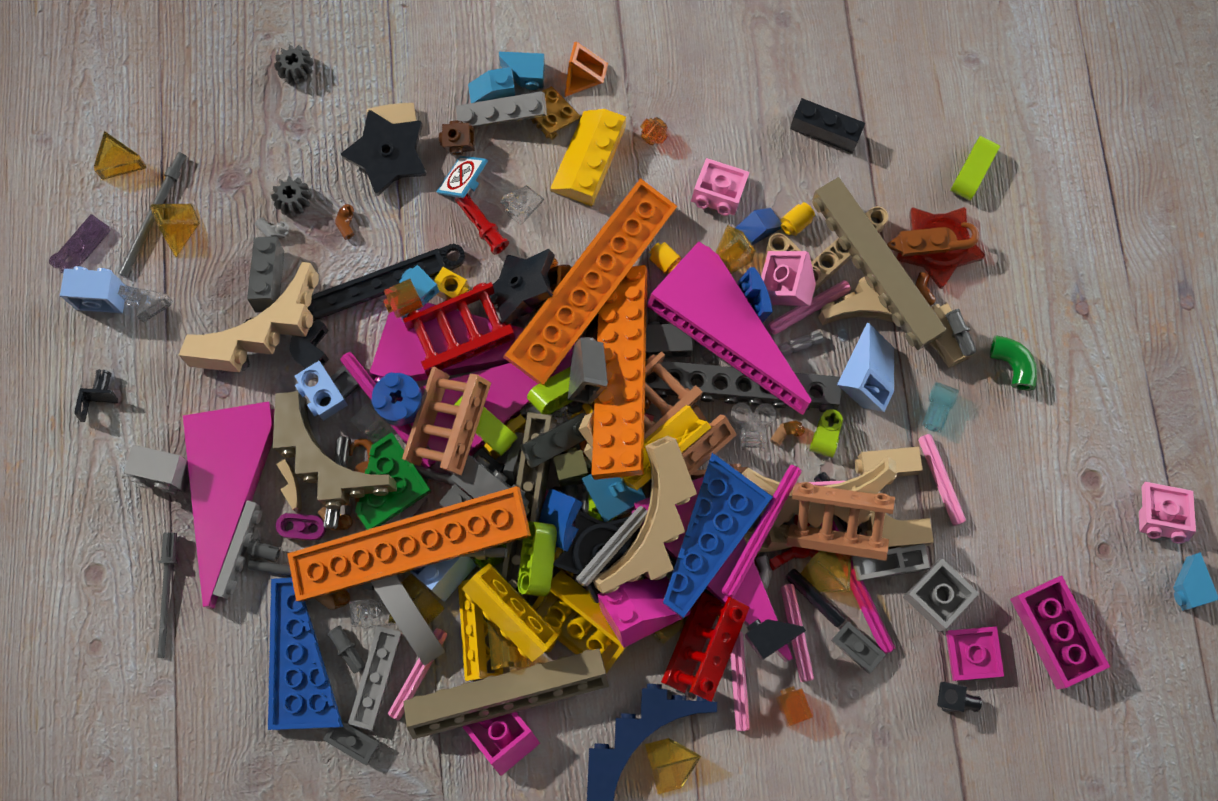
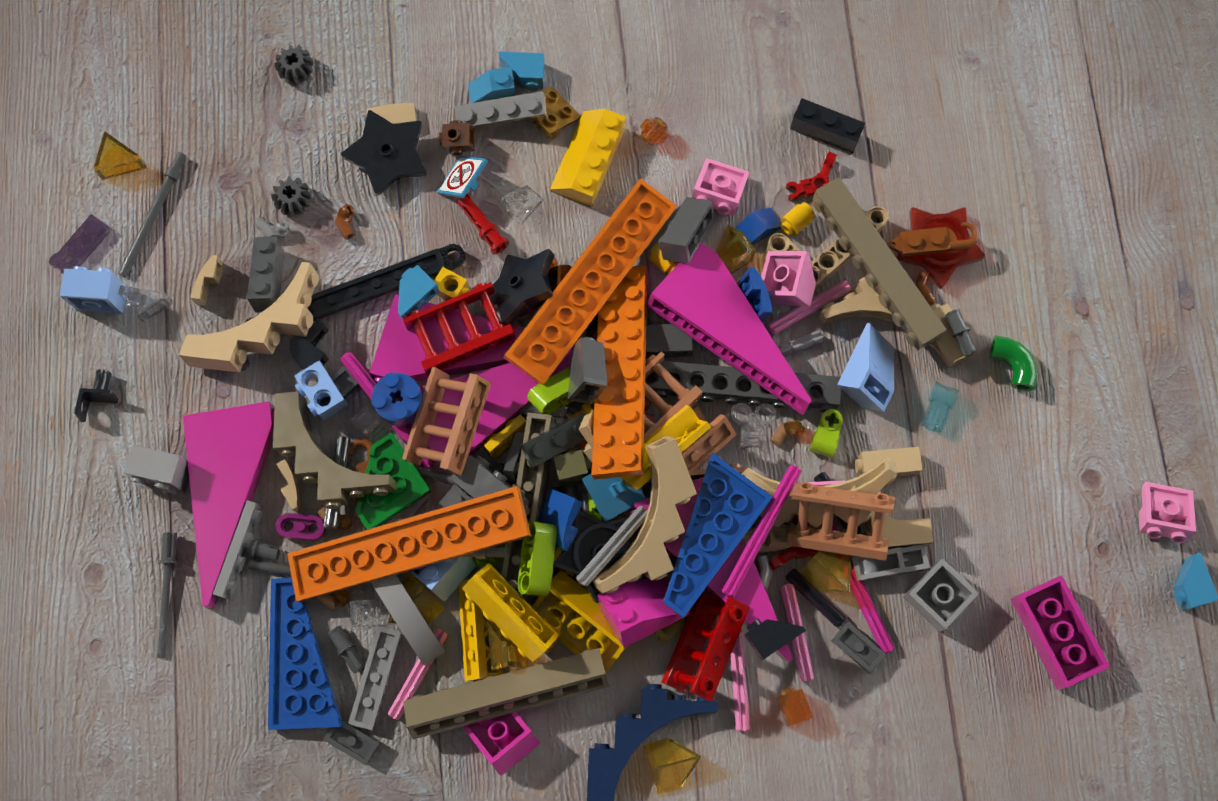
clear yellow slope [150,204,200,257] -> none
clear orange brick [383,279,423,318] -> none
lime beam [454,395,518,456] -> none
orange slope [565,42,608,97] -> none
bright pink axle [918,434,966,526] -> none
black bracket [937,682,982,712] -> none
dark pink plate [946,626,1004,681] -> none
lime beam [950,135,1000,201] -> none
none -> tan slope [190,255,223,306]
none -> dark grey brick [659,197,715,264]
none -> red piece [786,152,837,201]

